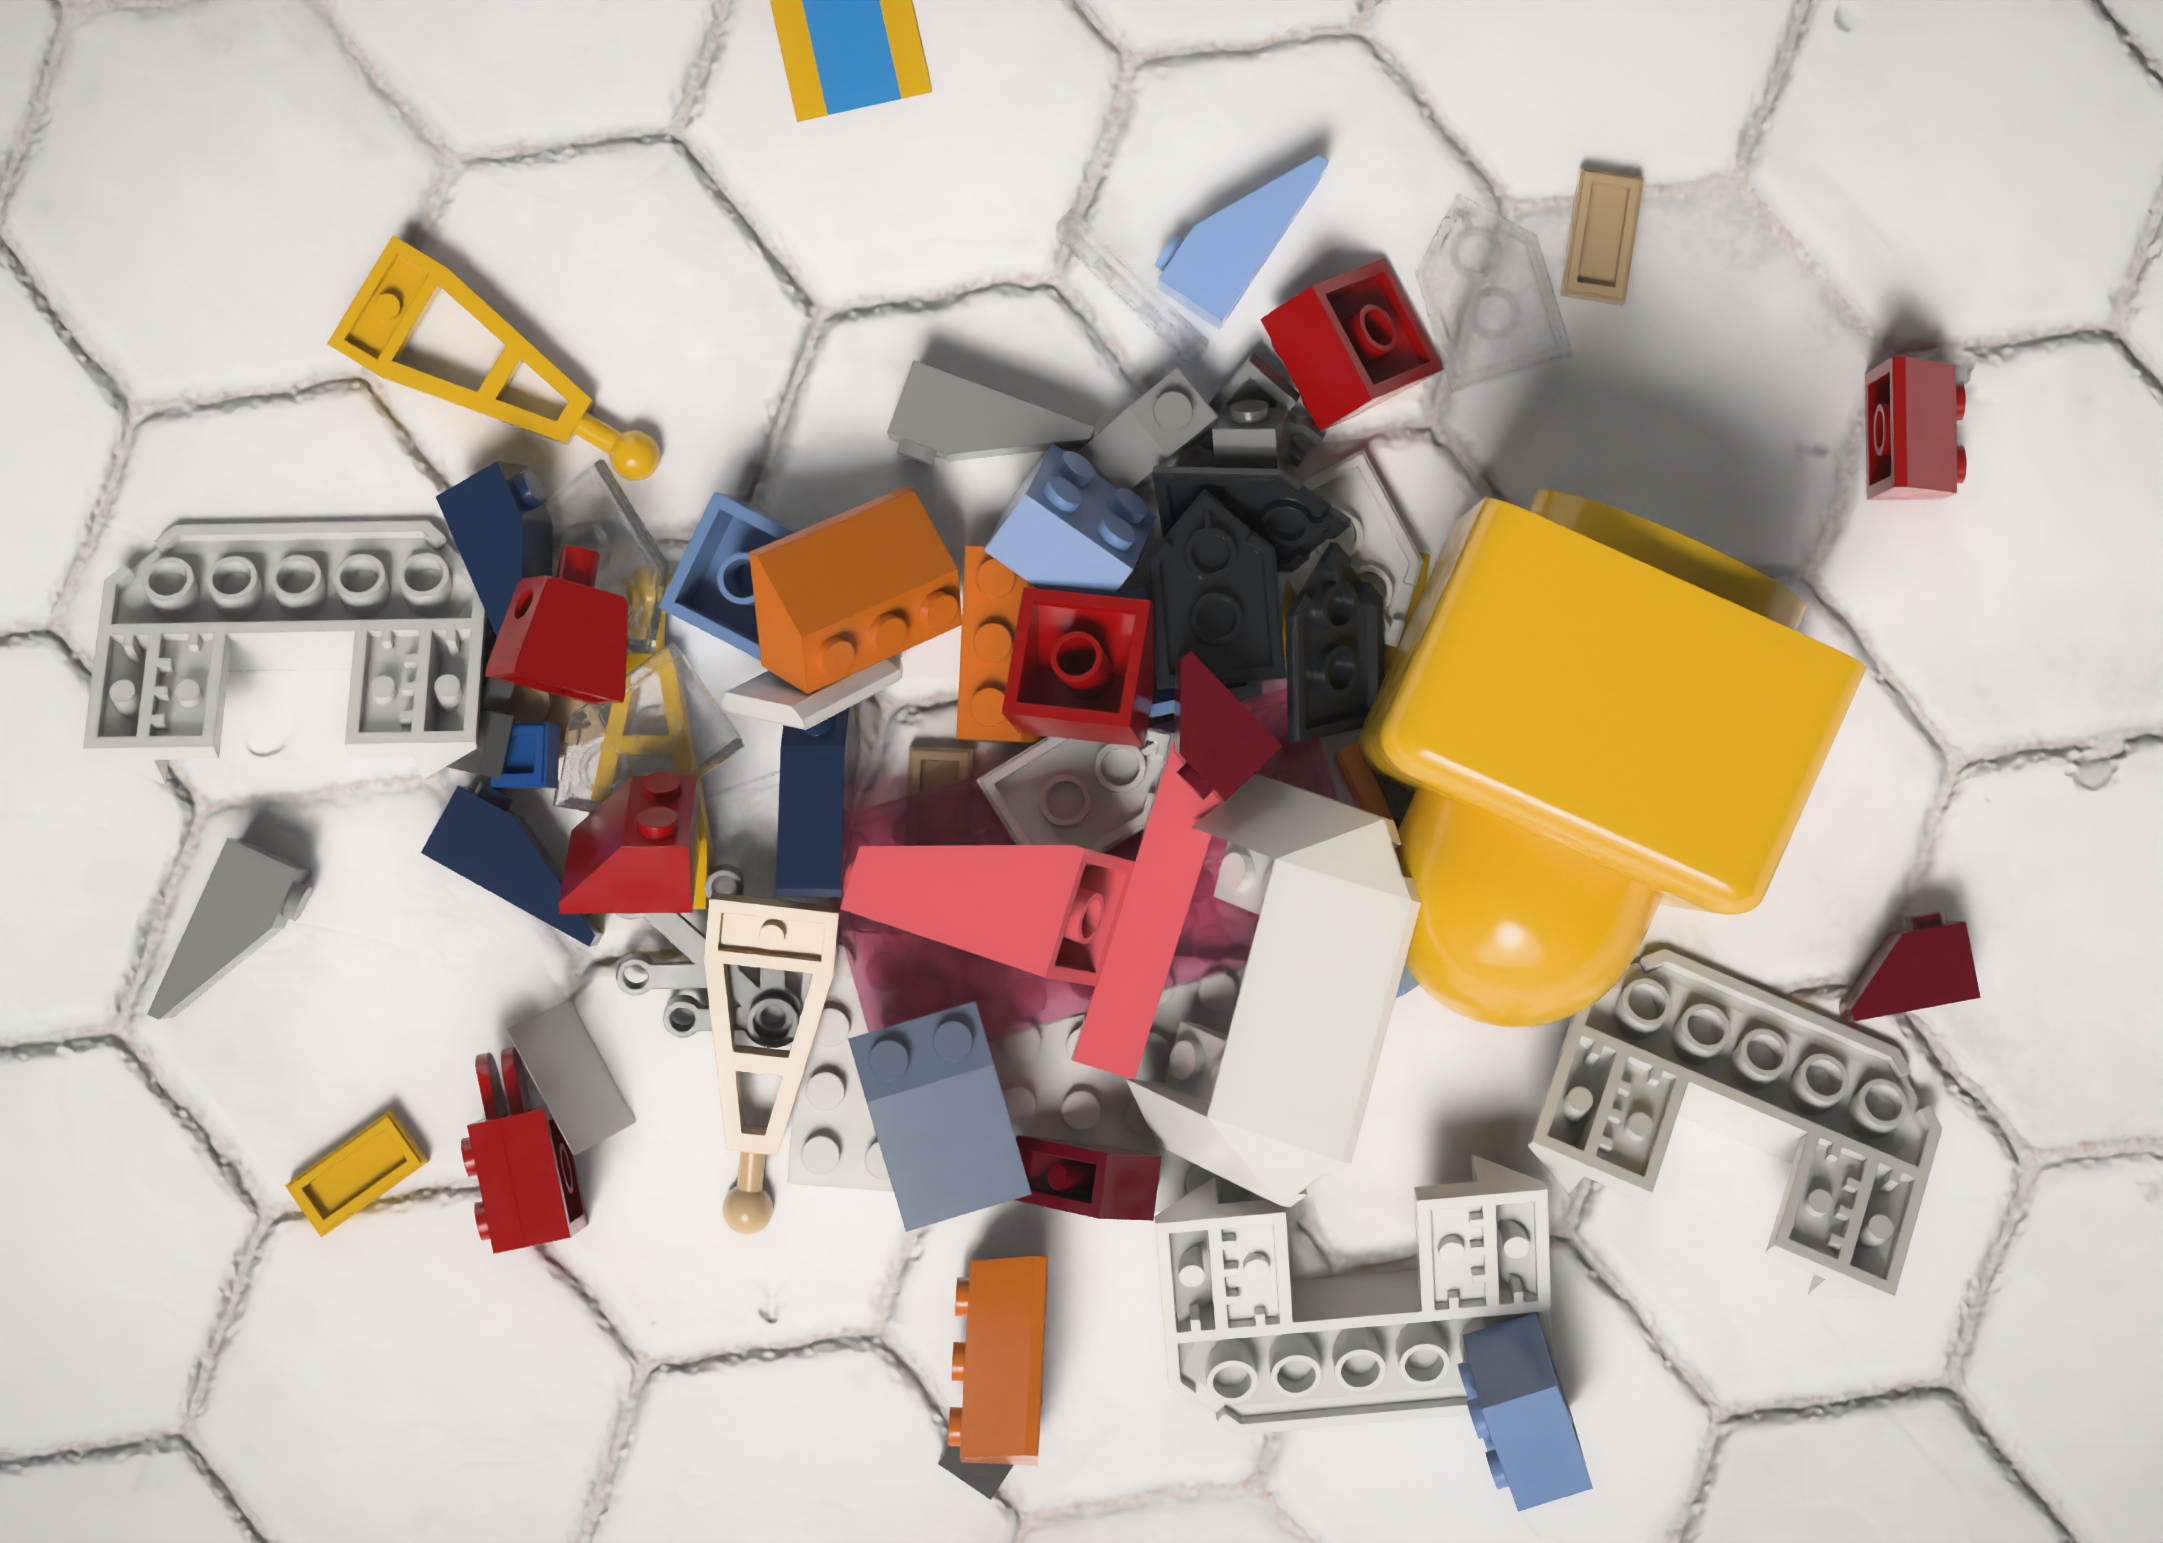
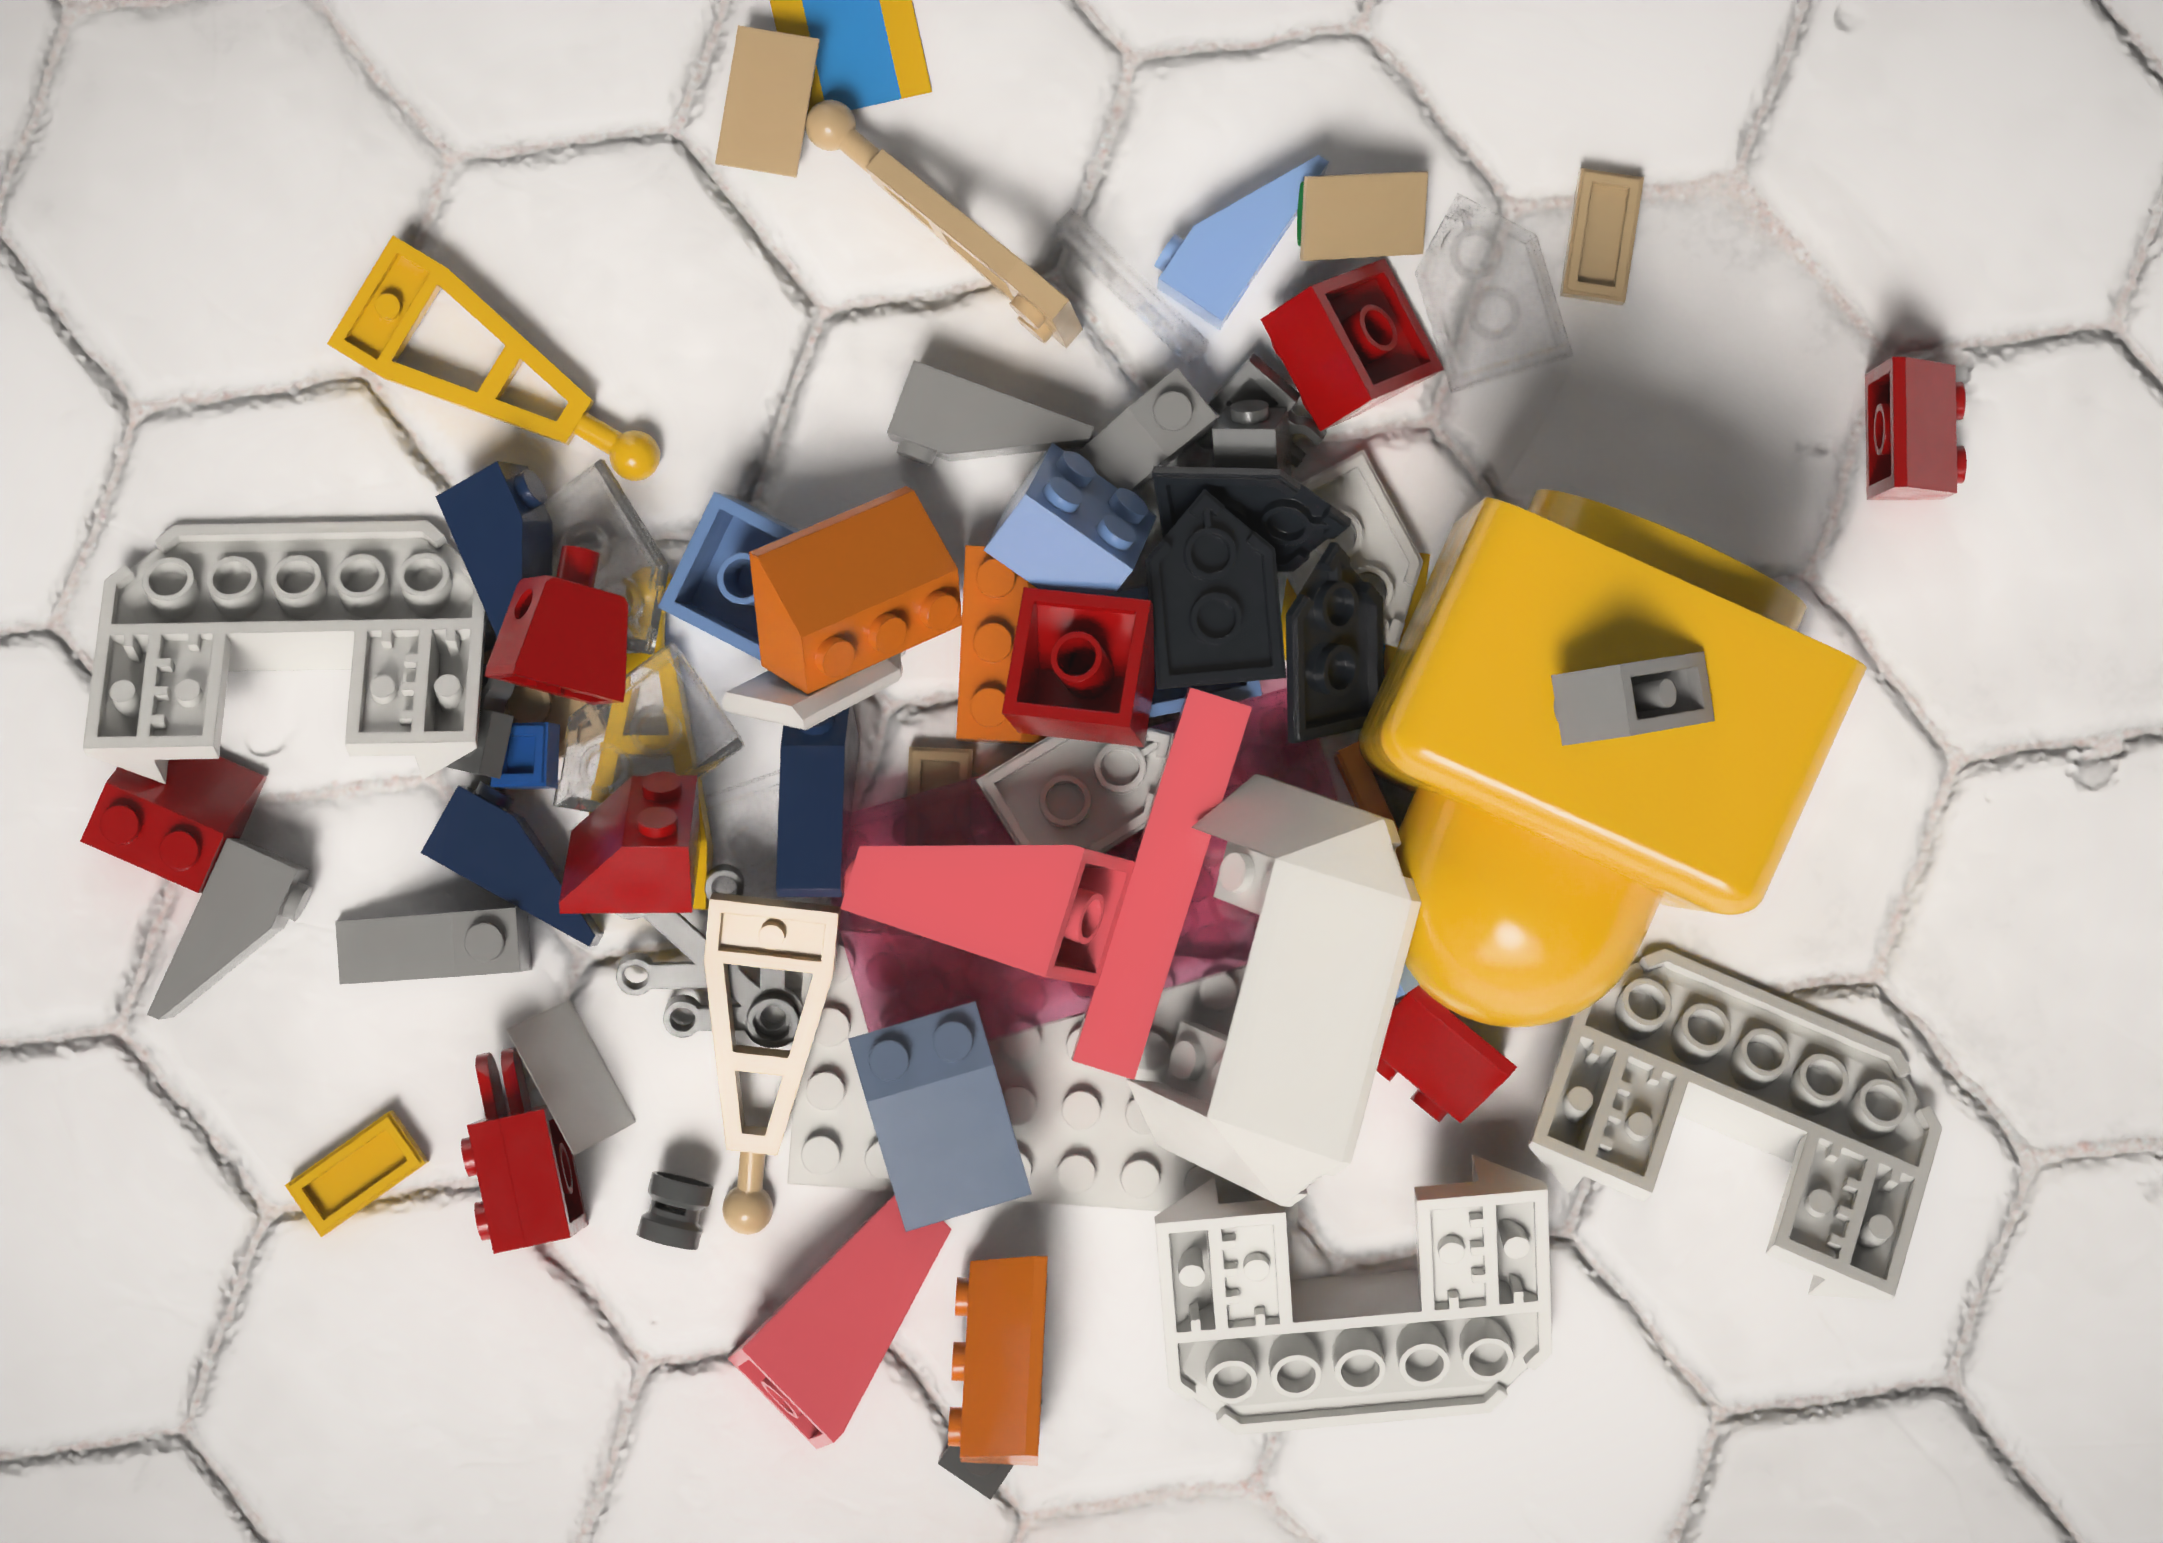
dark red slope [1015,1135,1162,1221] -> none
dark red slope [1174,650,1282,801] -> none
medium blue brick [1457,1312,1593,1512] -> none
dark red slope [1838,911,1981,1022] -> none
none -> red slope [80,756,267,893]
none -> light grey slope [335,907,532,985]
none -> dark grey wheel [636,1171,714,1250]
none -> tan piece [715,25,820,178]
none -> coral slope [727,1194,952,1449]
none -> tan plate [805,100,1083,348]
none -> tan piece [1297,171,1428,261]
none -> red slope [1376,985,1517,1123]
none -> light grey slope [1551,651,1715,746]

